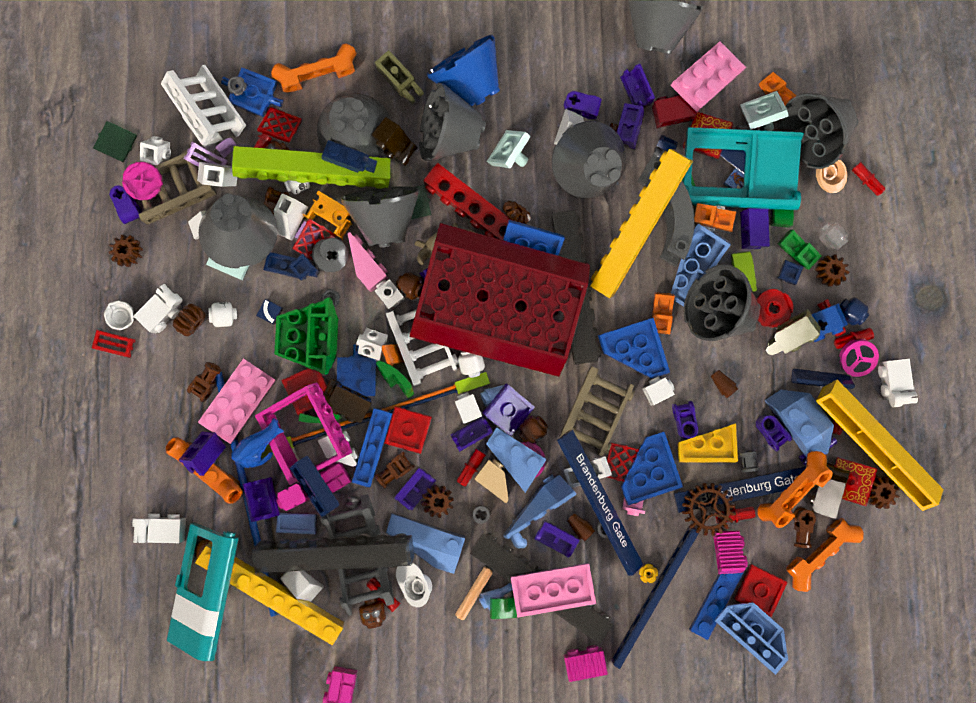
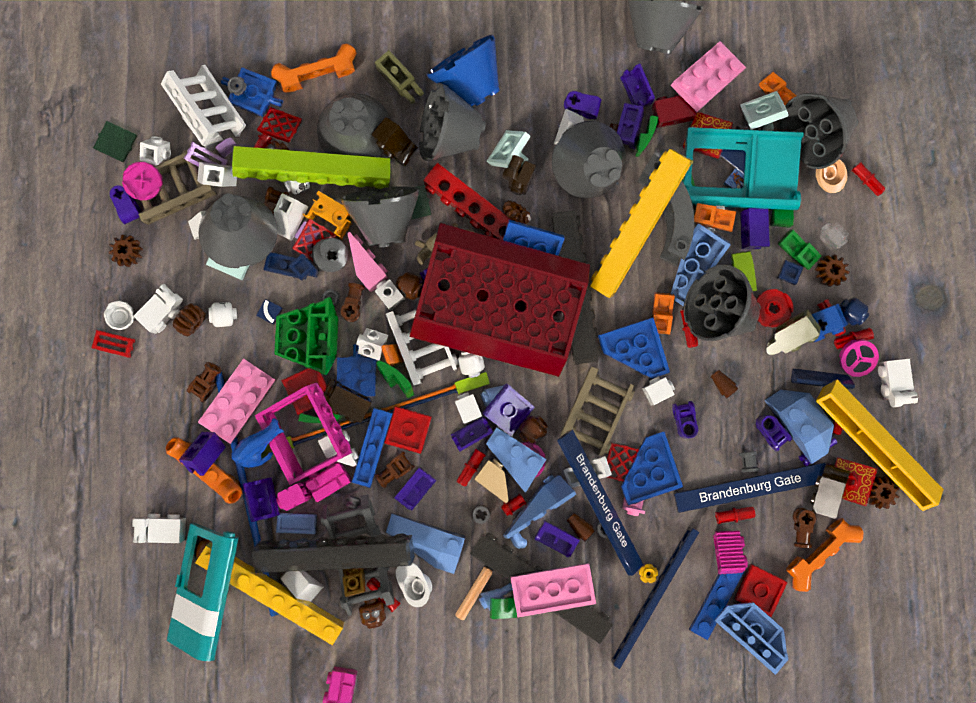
dark blue slope [290,456,339,517] -> none
dark blue hinge [321,140,377,173] -> none
reddish brown gear [421,484,454,518] -> none
dark pink brick [563,645,608,682] -> none
dark blue tile [657,135,678,151] -> none
yellow wing [678,423,738,463] -> none
reddish brown gear [682,483,736,536] -> none
orange plate [757,451,833,528] -> none
none -> reddish brown connector [341,283,365,322]
none -> pearl gold slope [342,556,365,597]
none -> red pin [501,494,527,516]
none -> dark brown hinge [502,155,536,195]
none -> green slope [635,116,658,157]
none -> red axle [680,310,699,348]

